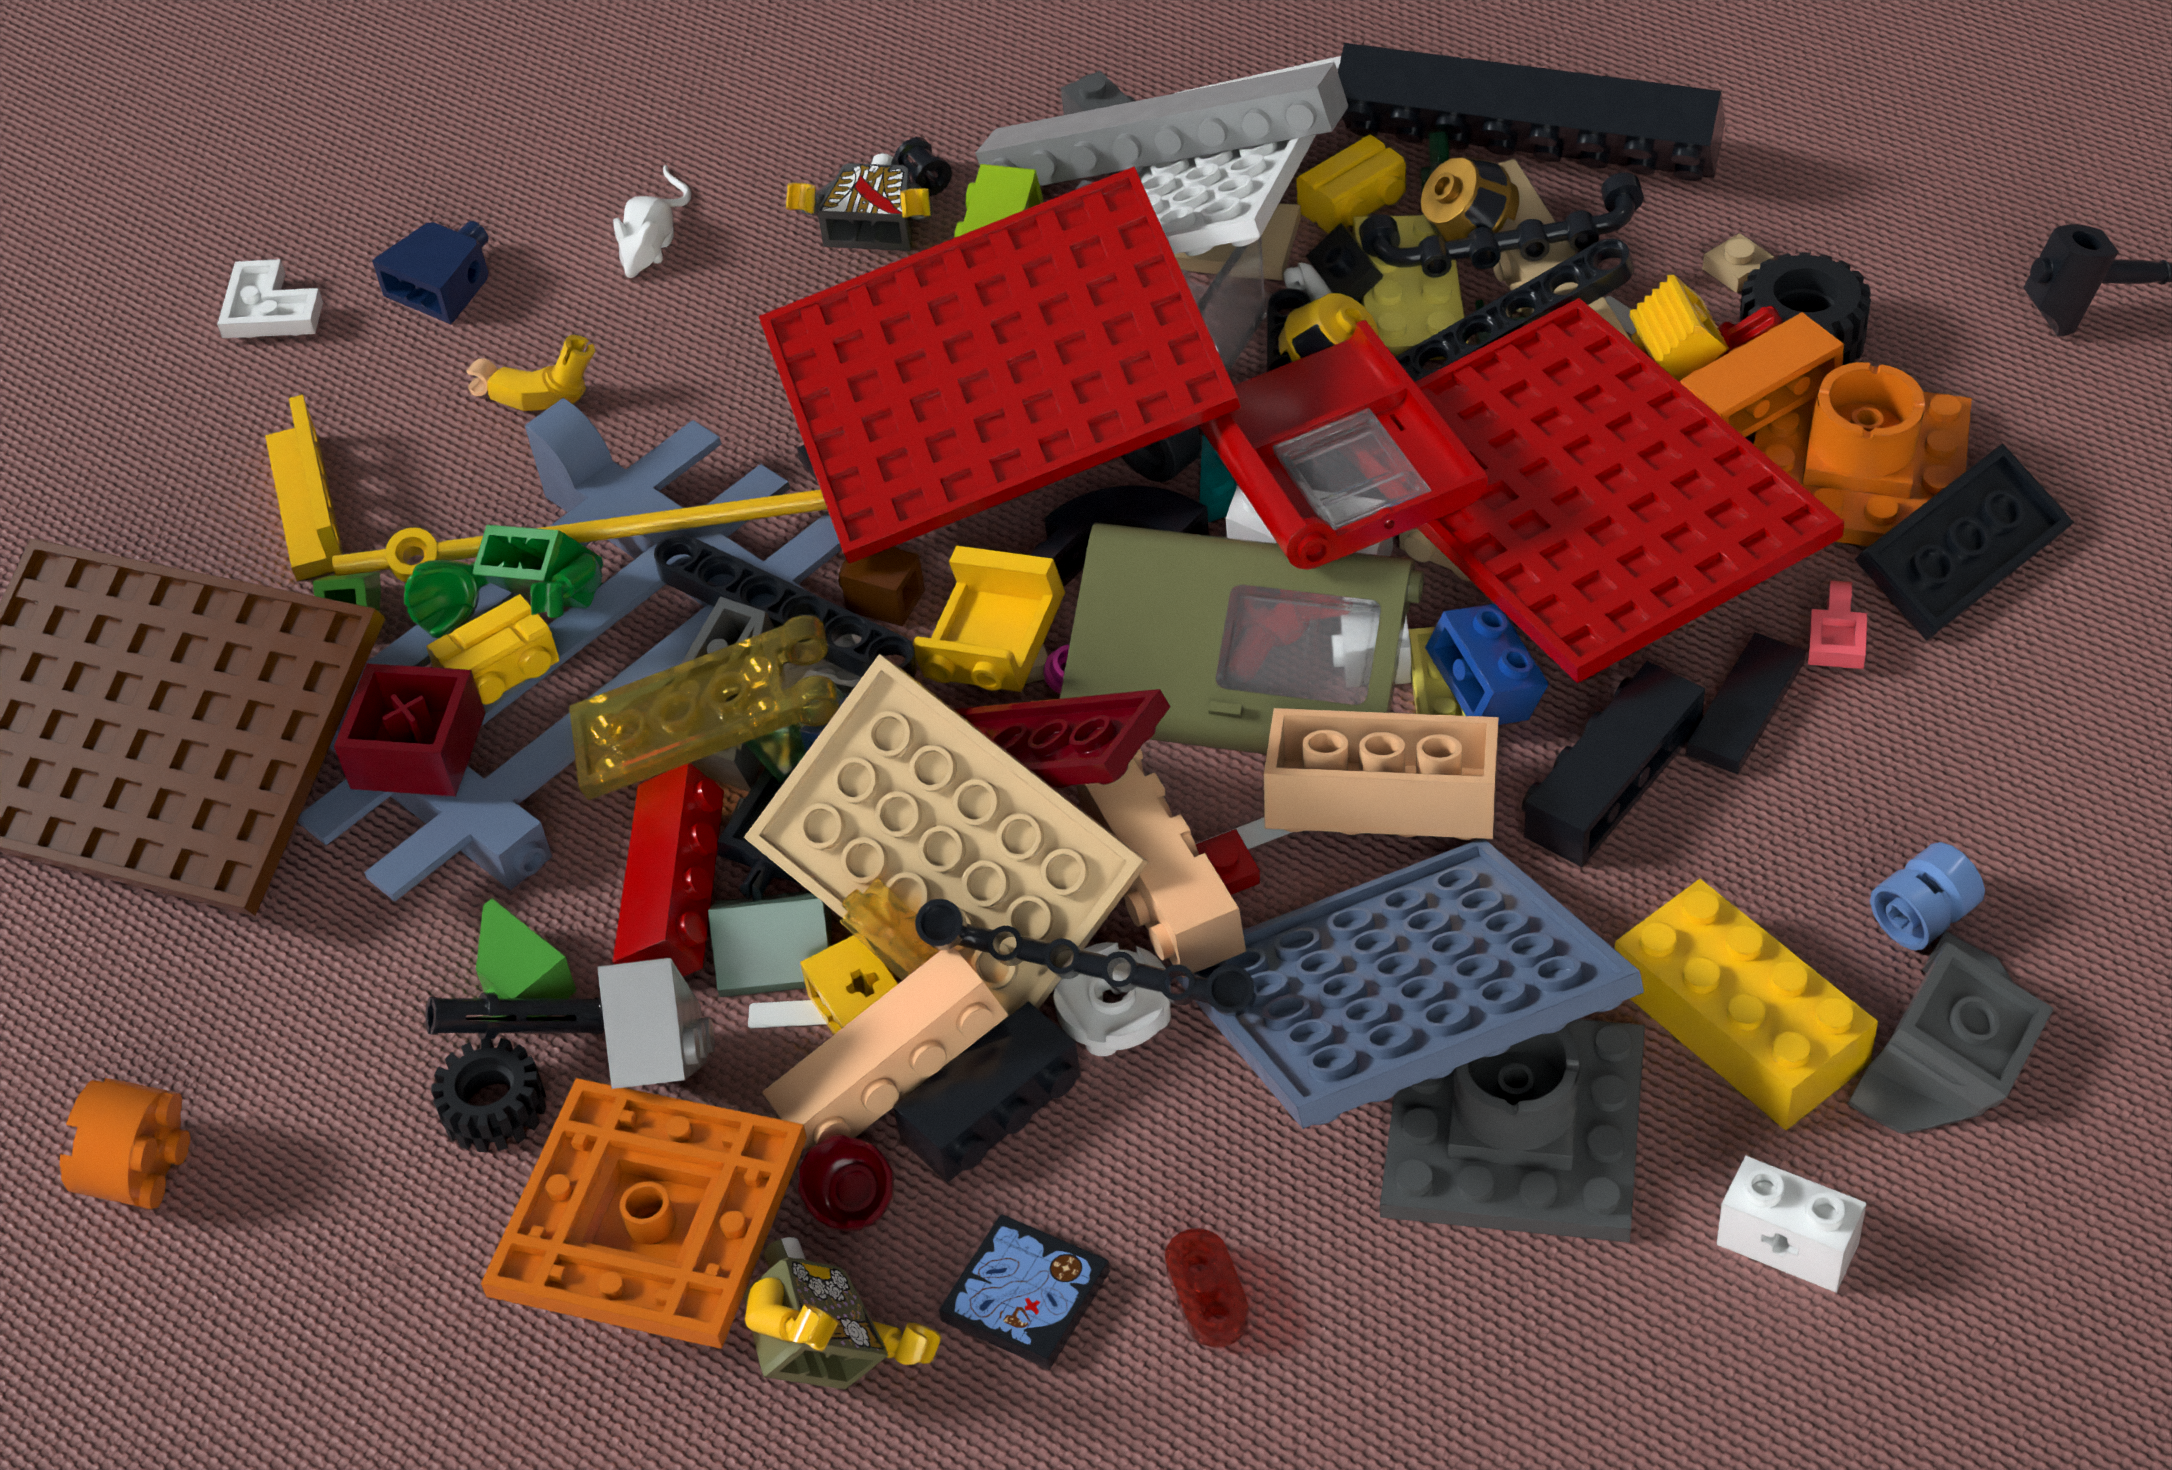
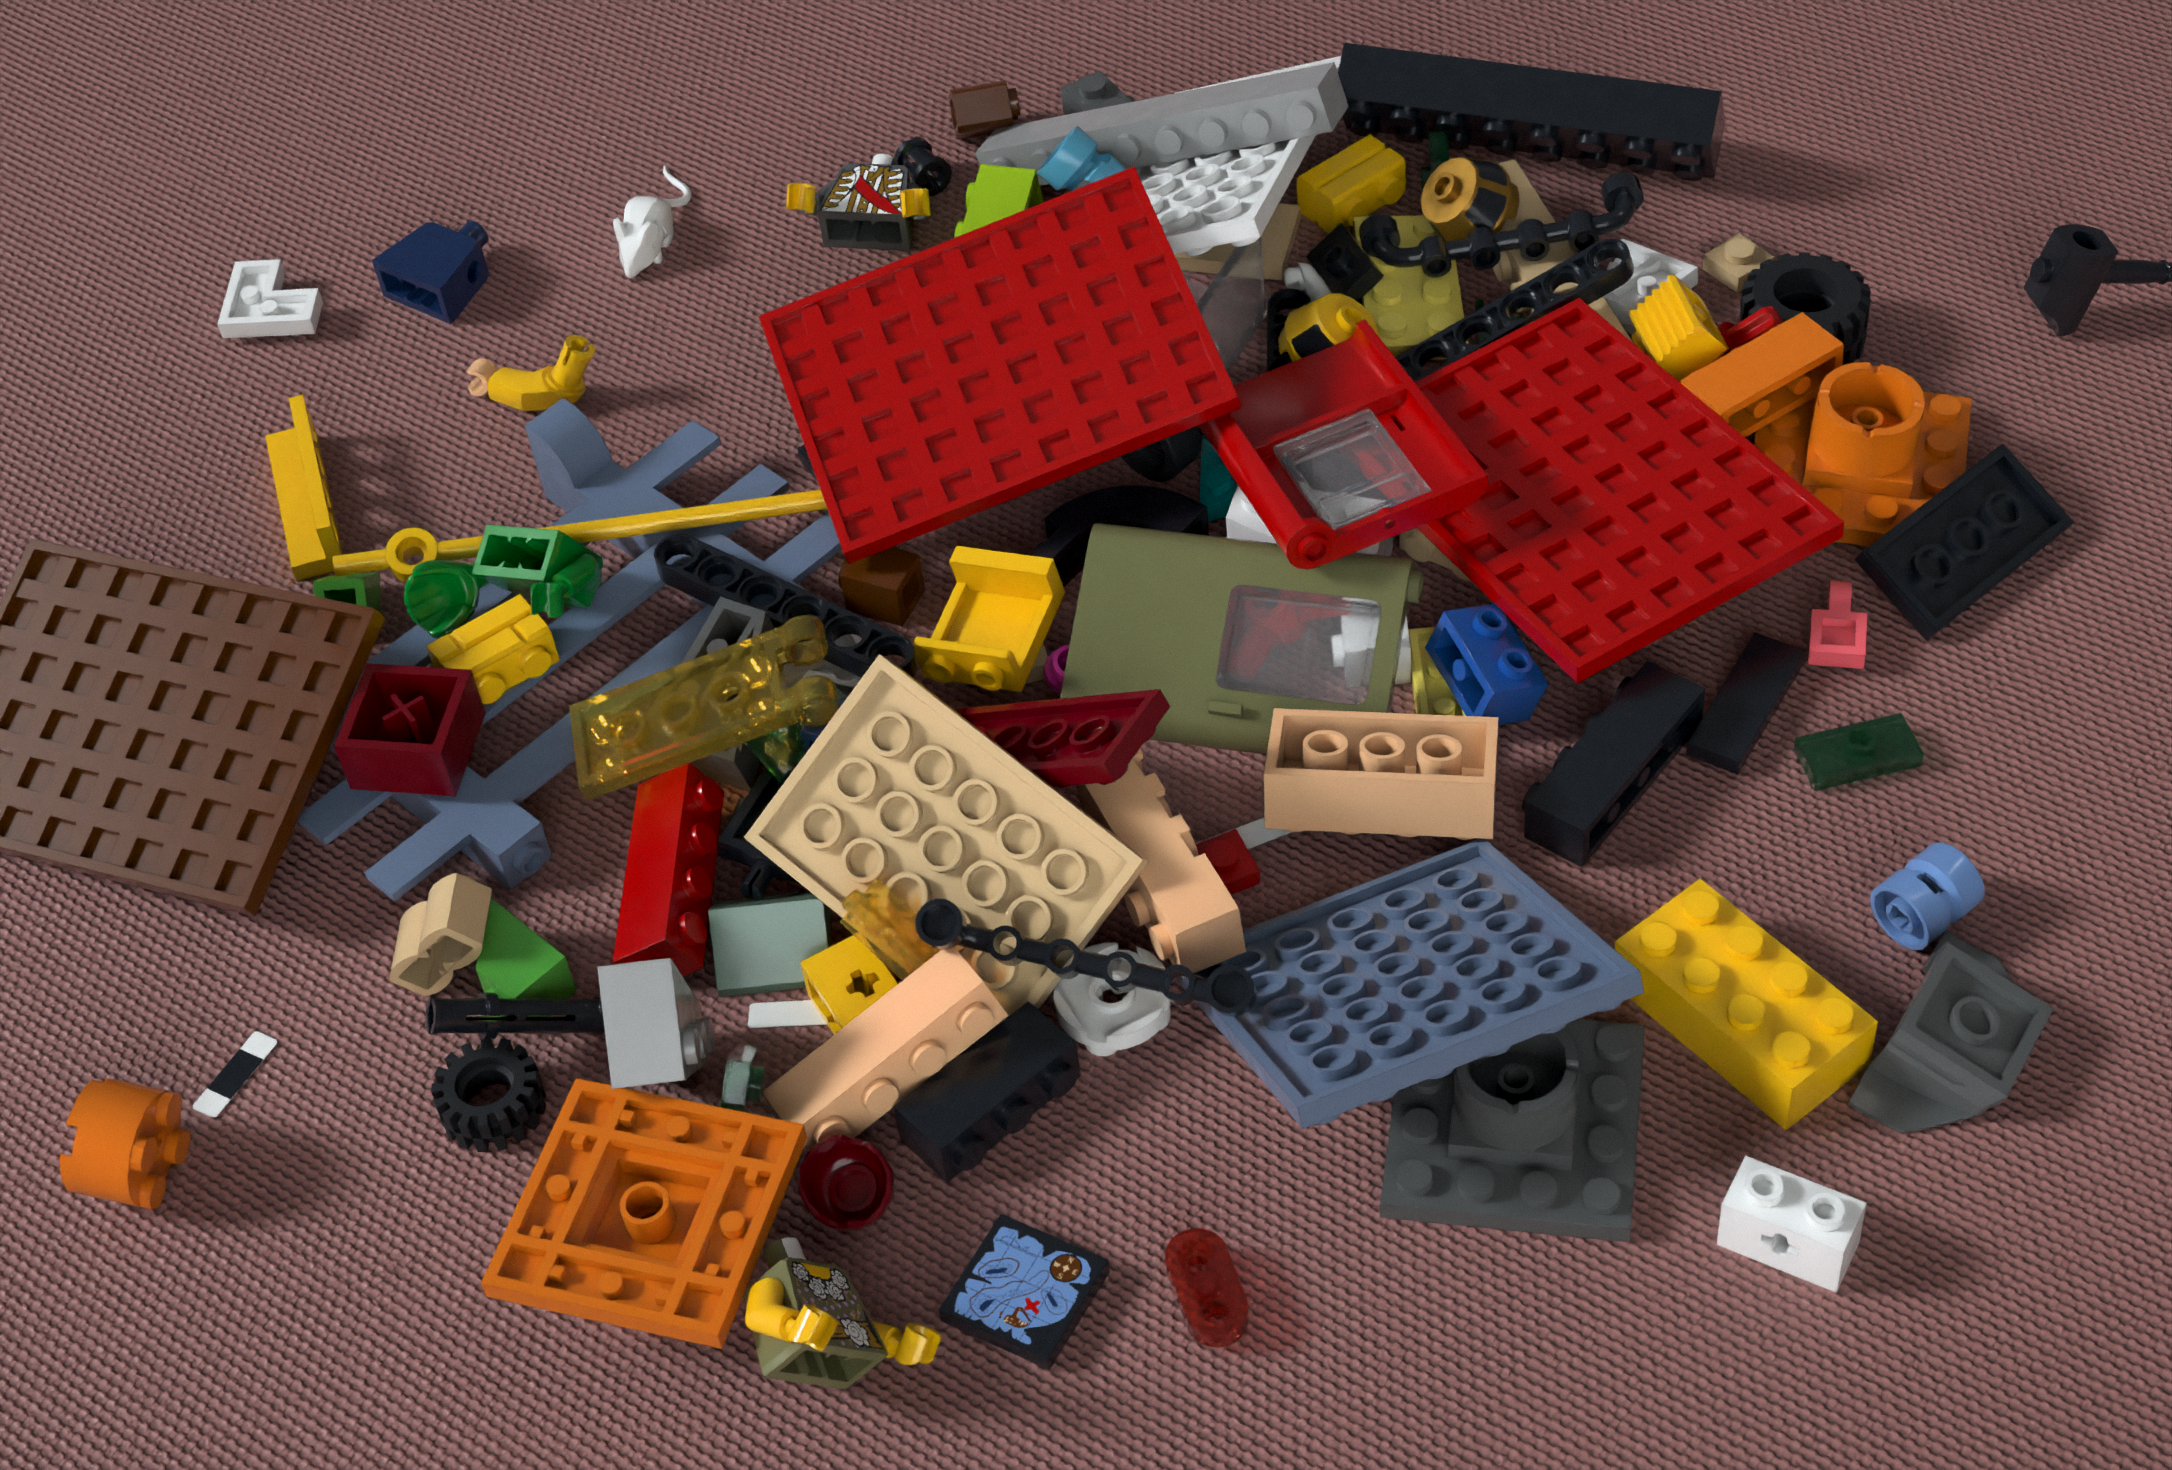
none -> sticker [193,1031,277,1118]
none -> tan brick [389,873,492,996]
none -> plate [720,1044,765,1113]
none -> reddish brown brick [949,80,1020,140]
none -> medium azure wheel [1037,125,1127,192]
none -> white wing [1603,238,1698,327]
none -> clear green plate [1794,713,1924,791]

